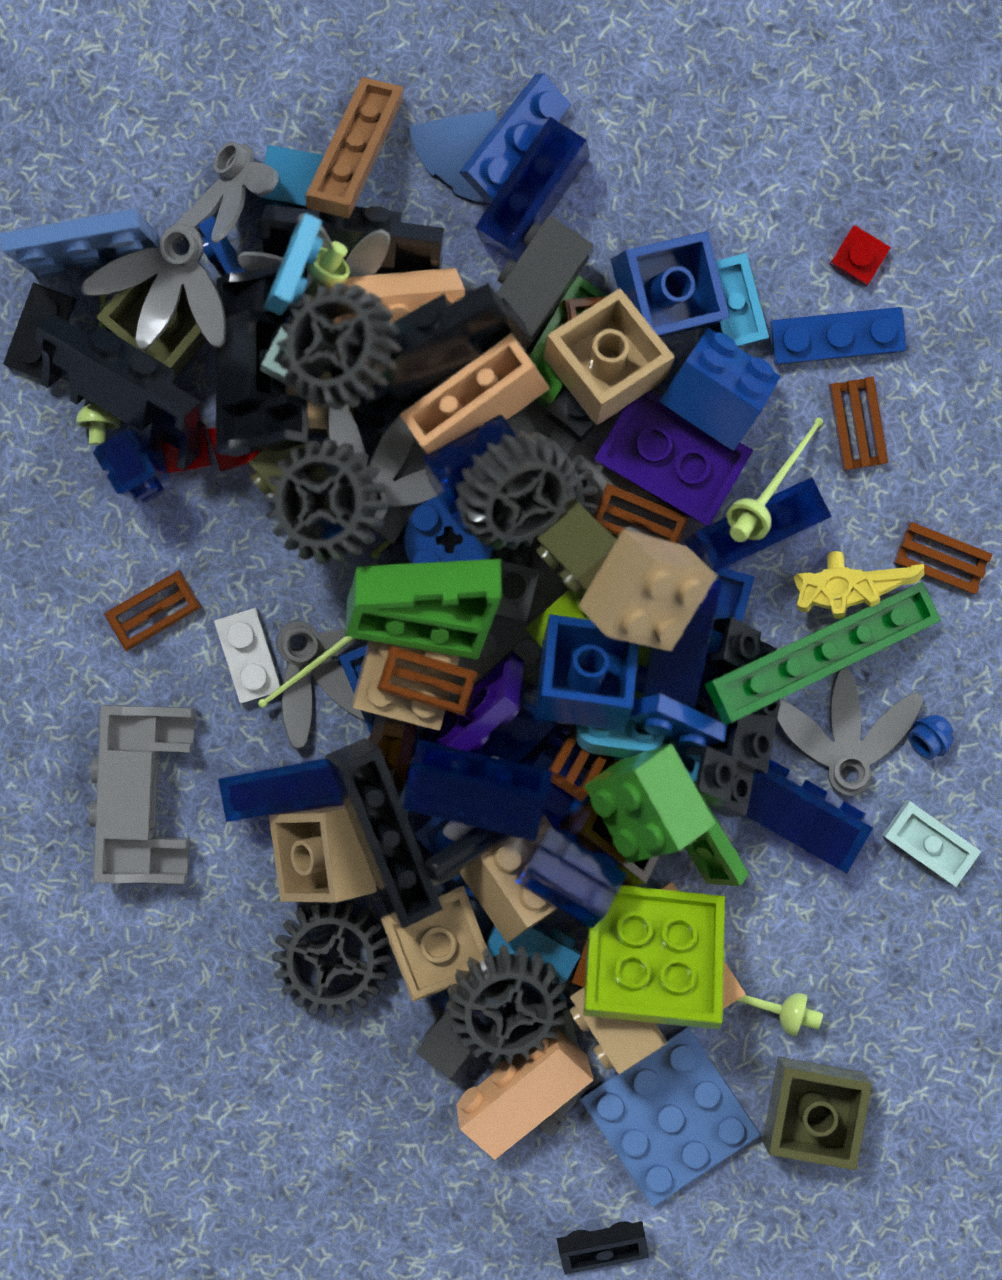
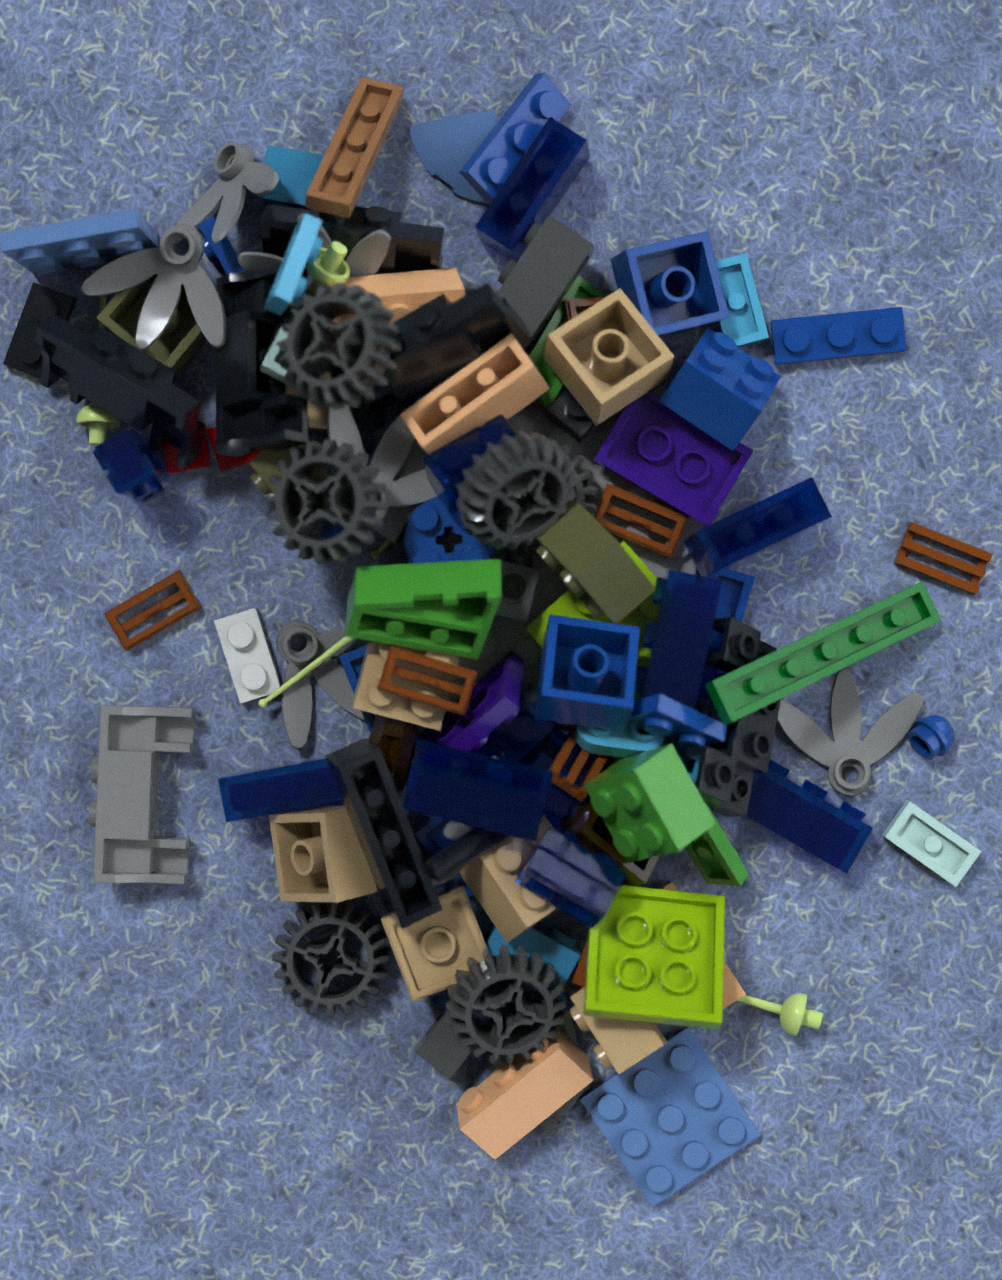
black plate [557,1221,649,1275] -> none
tan brick [578,529,717,651] -> none
yellowish green sword [727,417,823,542] -> none
olive brick [762,1056,872,1170] -> none
light yellow piece [793,551,925,619] -> none
red plate [829,225,891,287] -> none
dark orange tile [829,376,888,471] -> none

